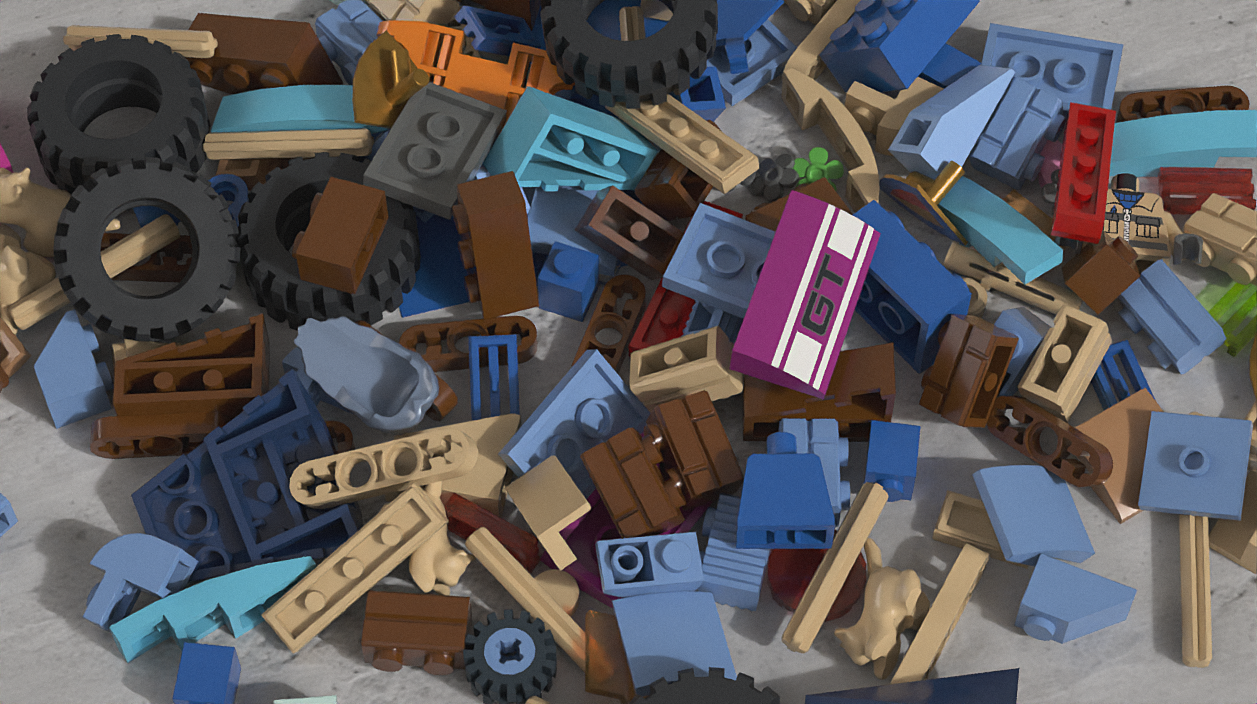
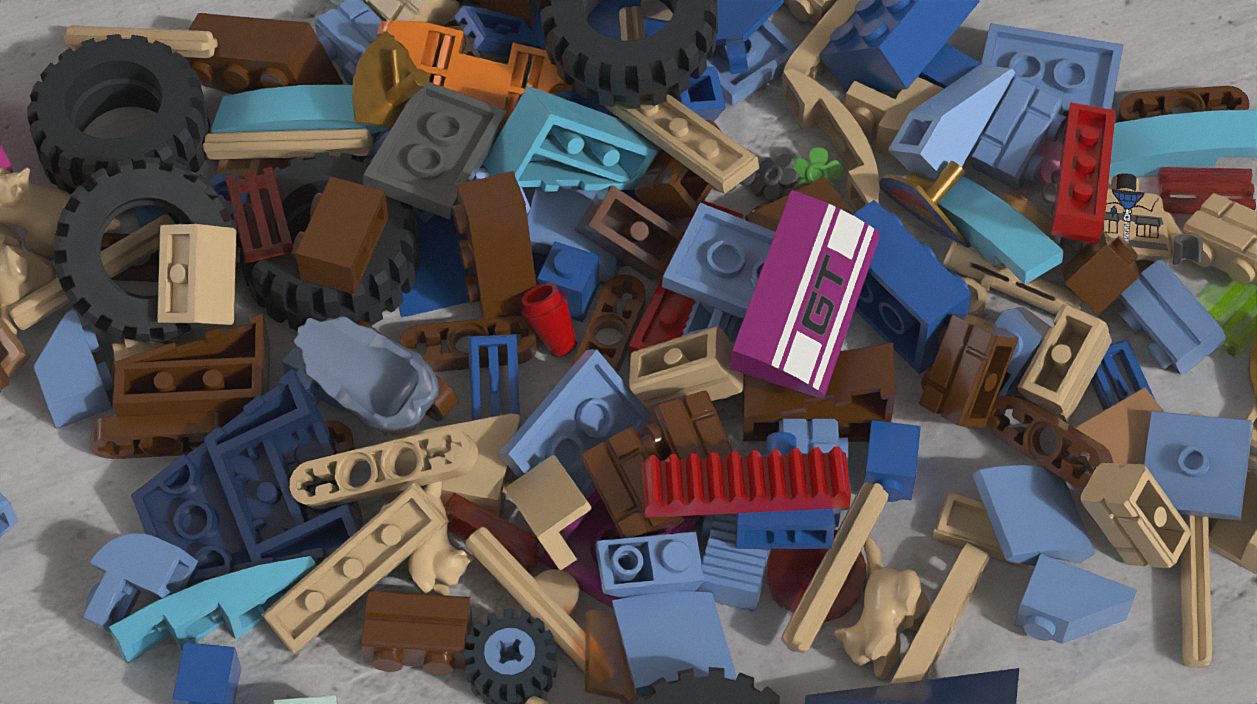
none -> tan panel [158,224,236,325]
none -> clear red tile [225,167,293,263]
none -> red cone [521,283,577,356]
none -> red gear [642,446,851,518]
none -> tan brick [1080,463,1191,568]

